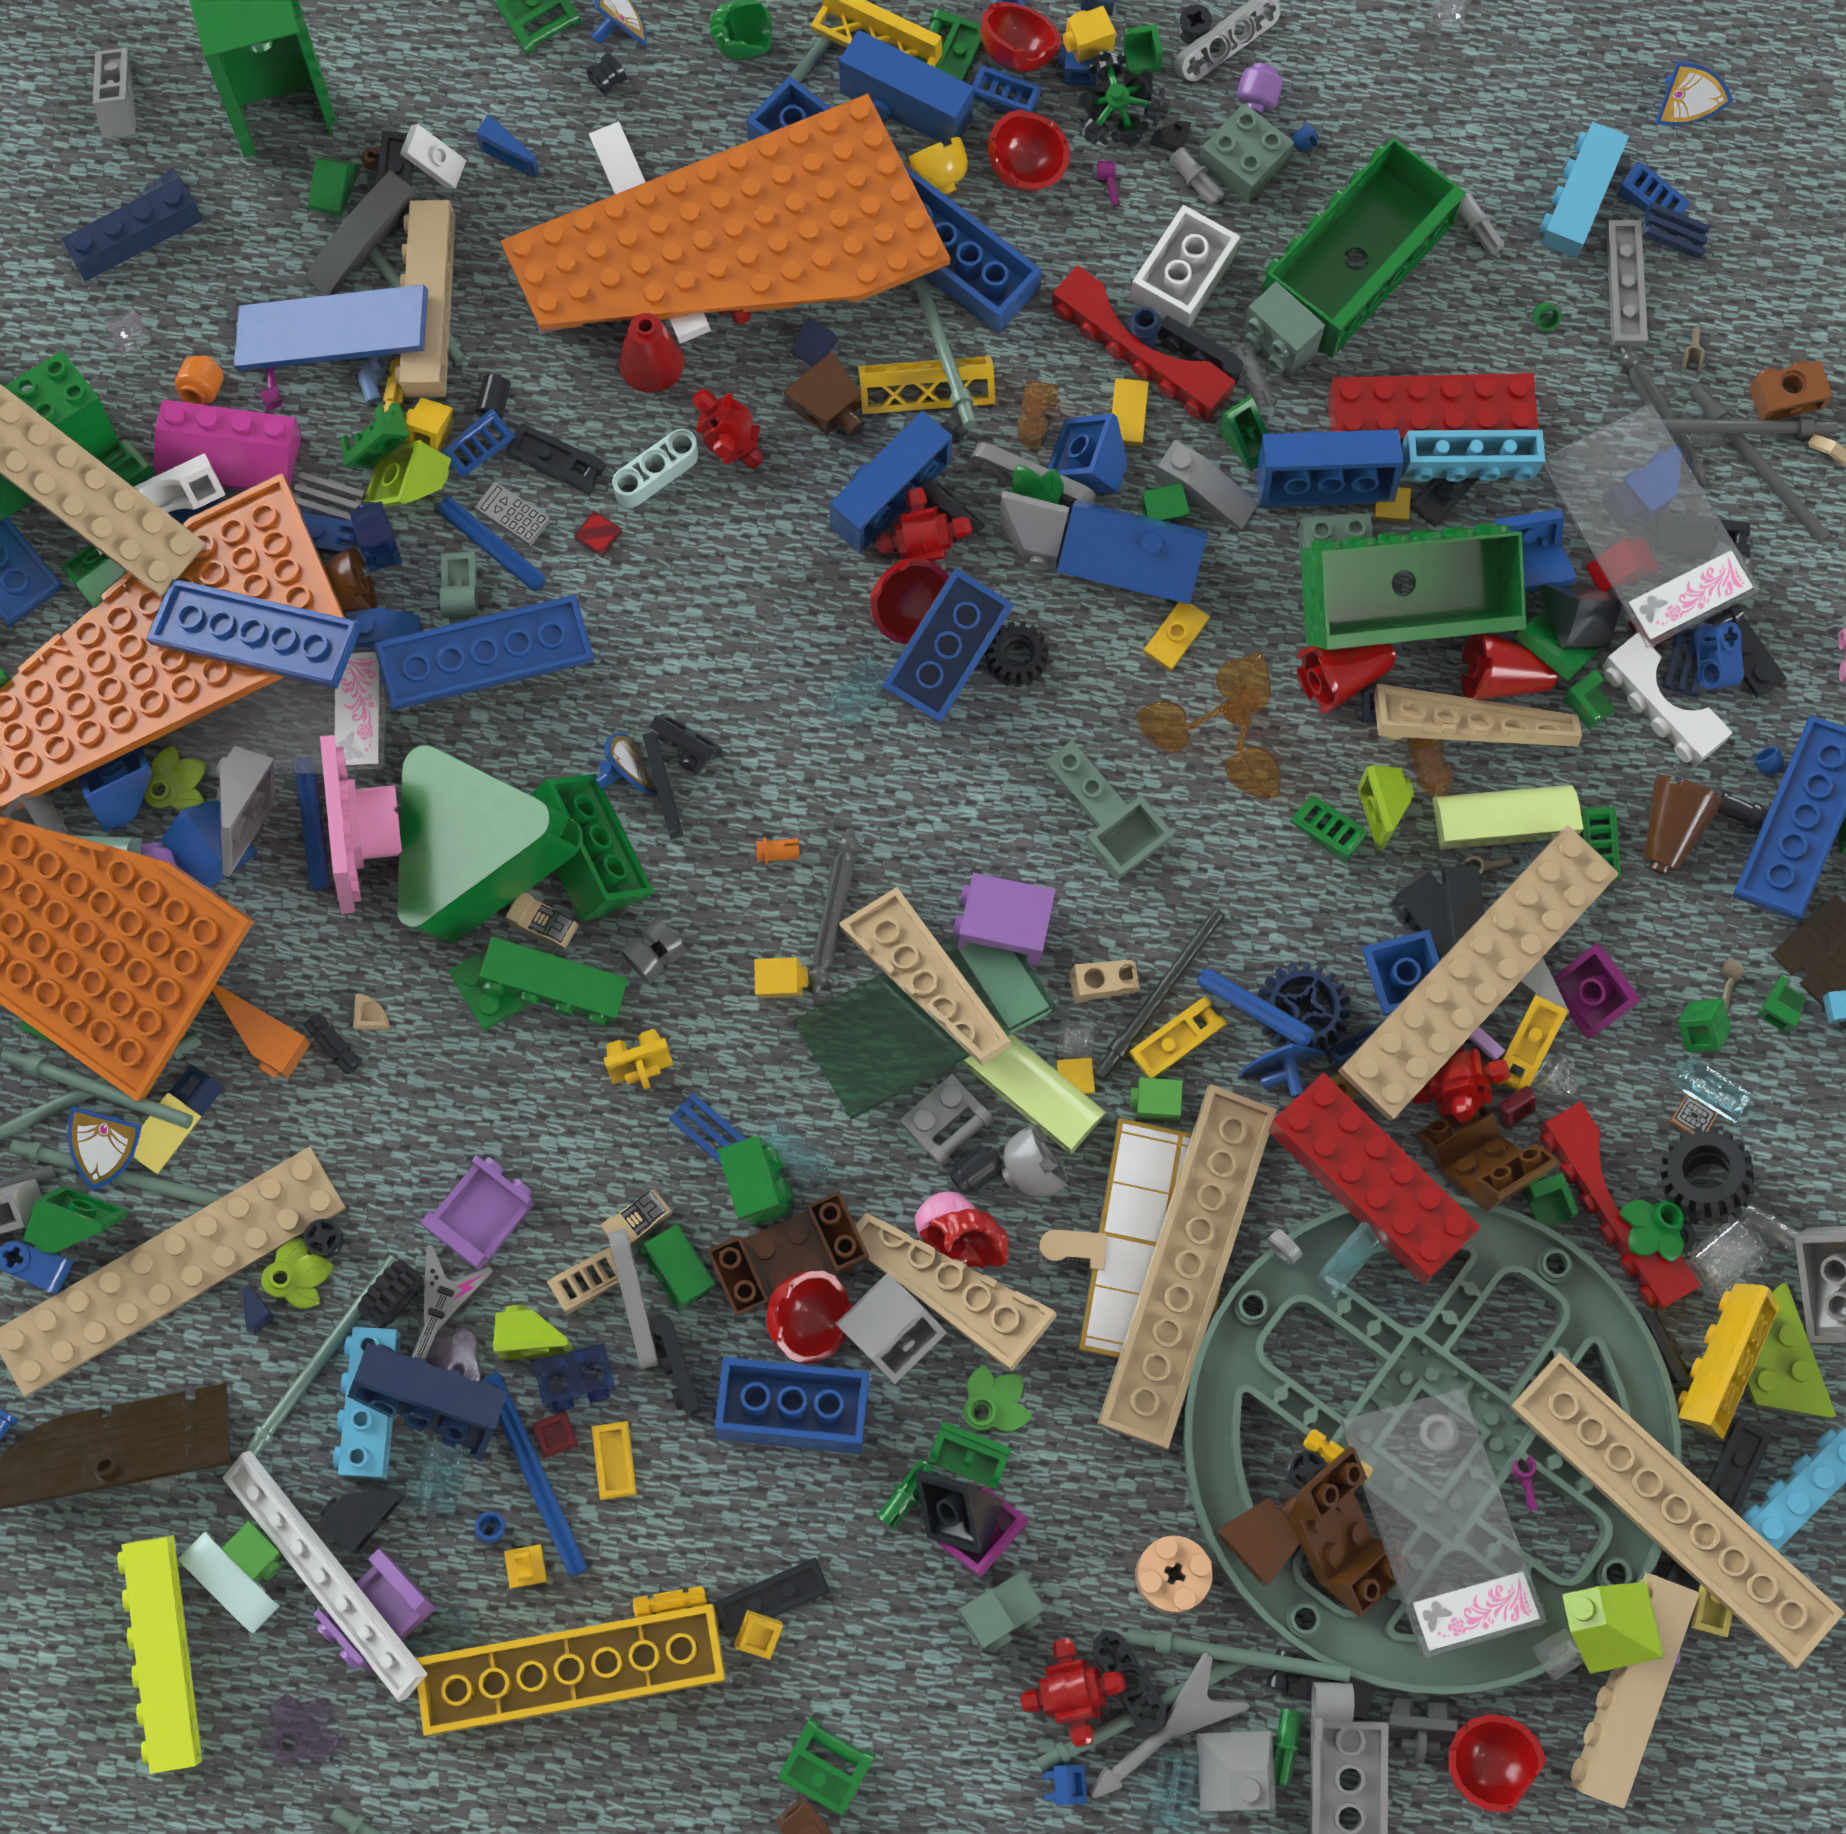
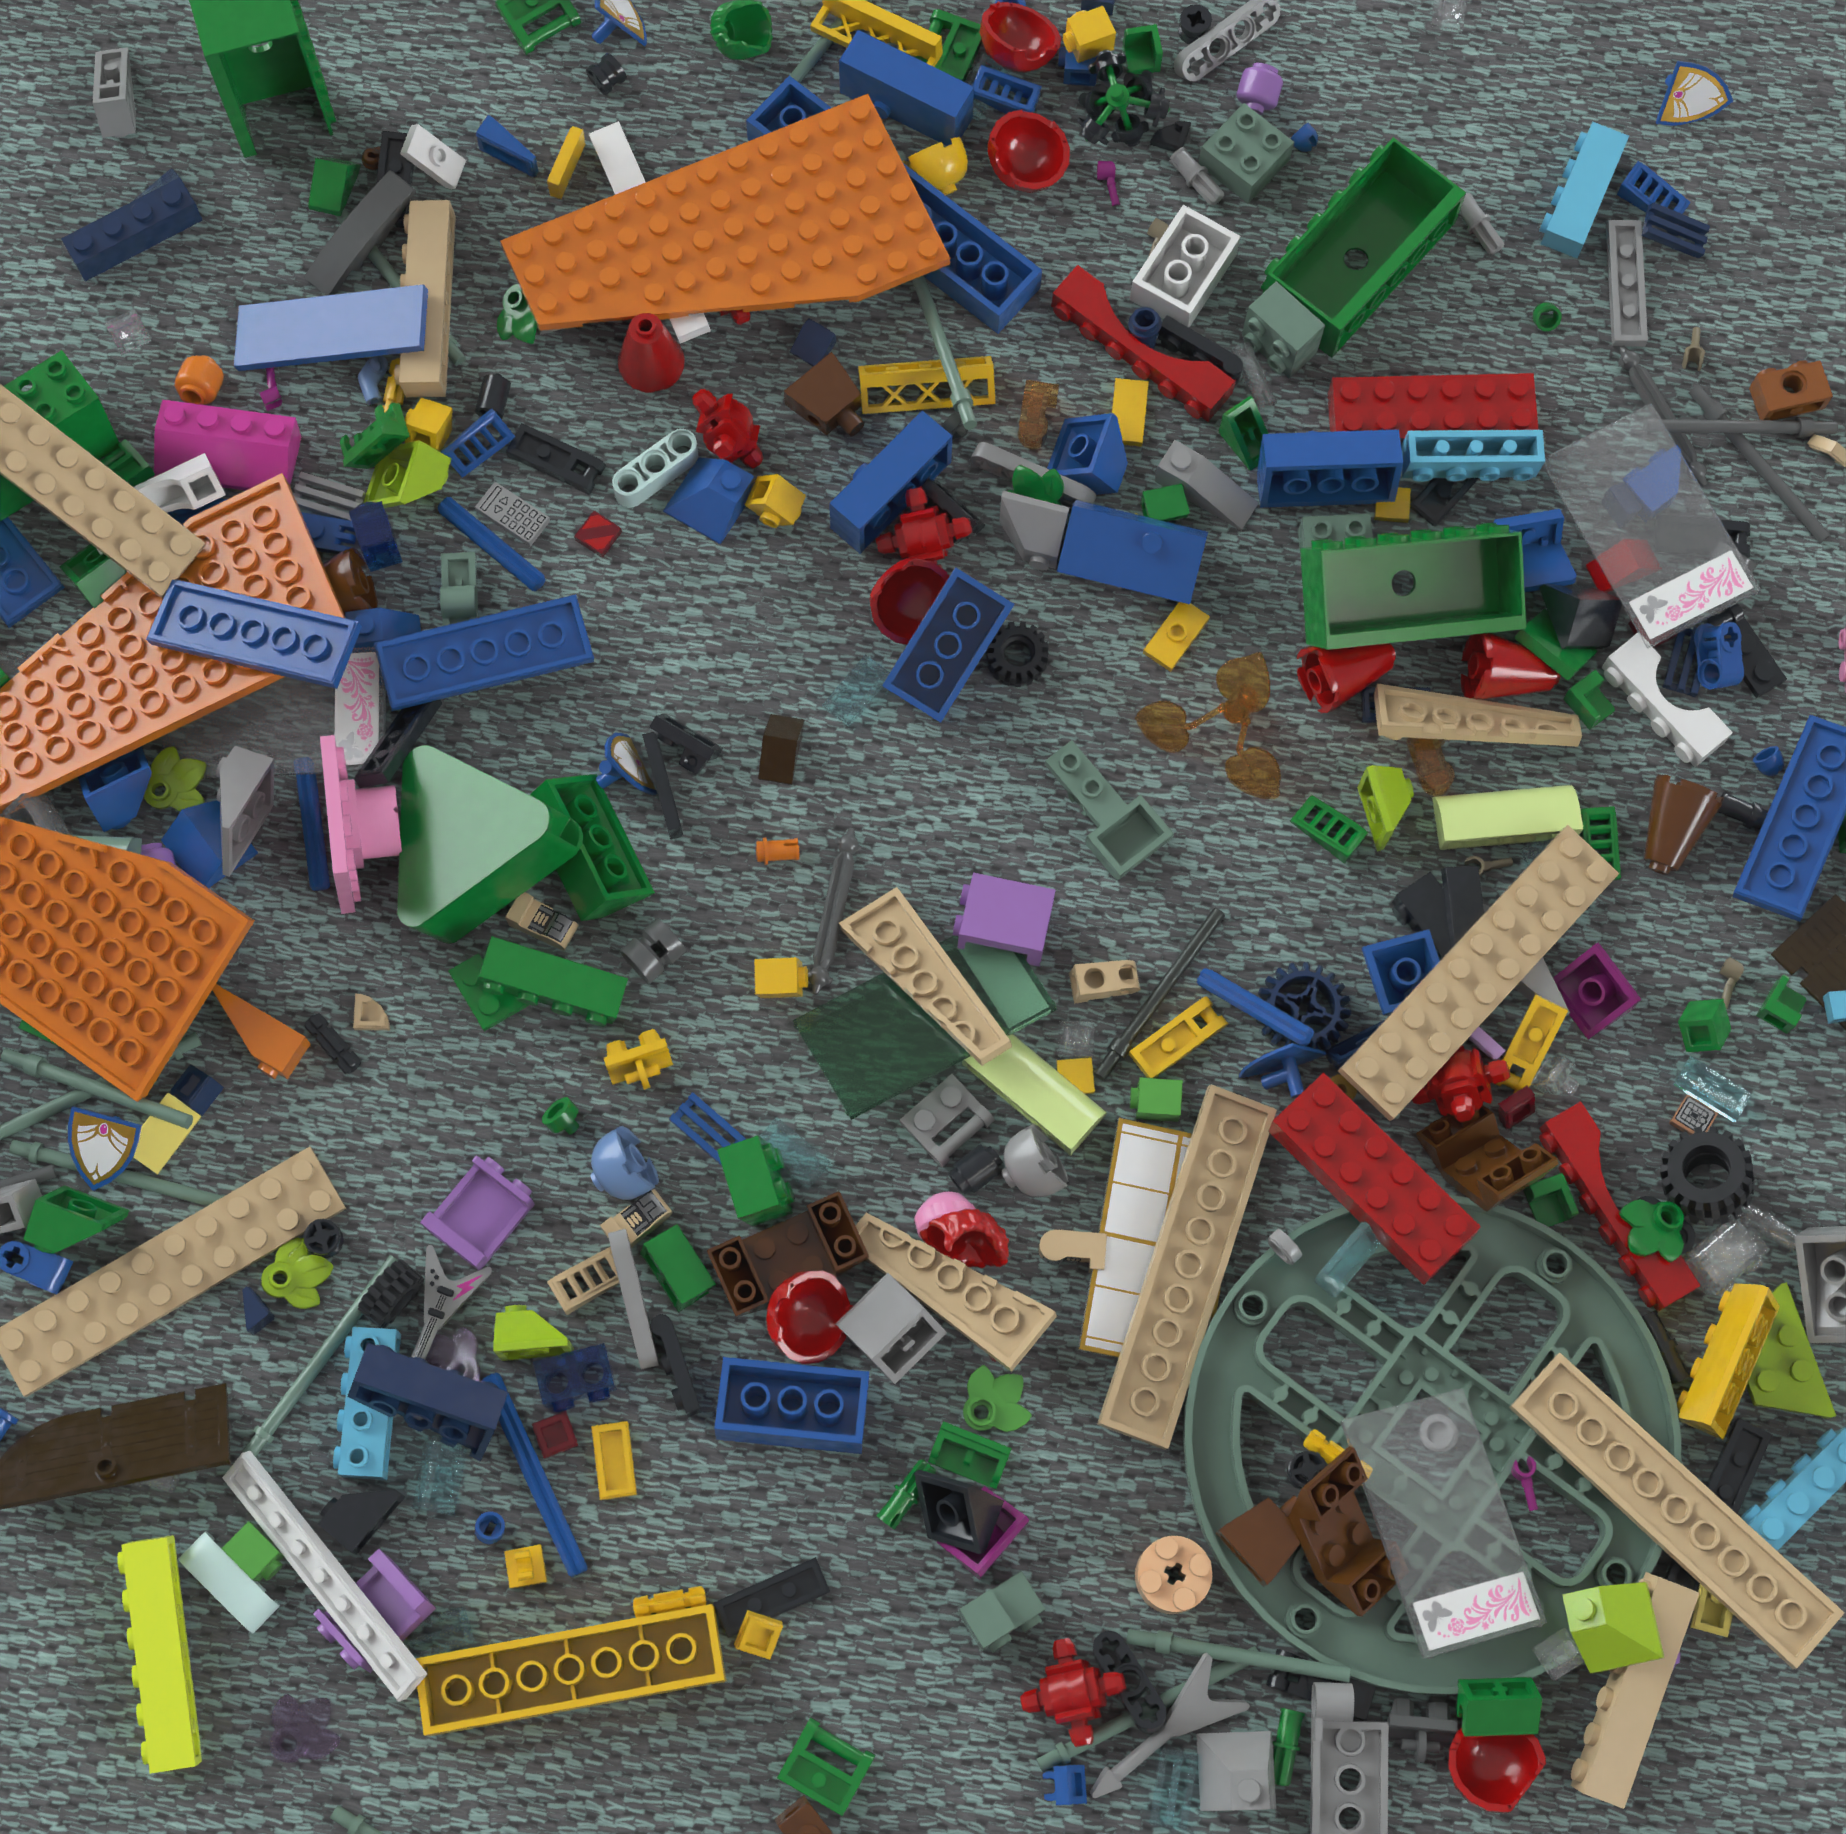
none -> black tile [354,700,442,788]
none -> green plate [497,284,537,344]
none -> green tile [542,1097,579,1135]
none -> yellow tile [547,126,586,199]
none -> medium blue cylinder [590,1126,659,1200]
none -> blue slope [663,457,755,544]
none -> yellow brick [745,474,806,528]
none -> dark brown slope [758,714,805,785]
none -> dark tan hand [1147,218,1169,257]
none -> green hinge [1457,1677,1542,1737]

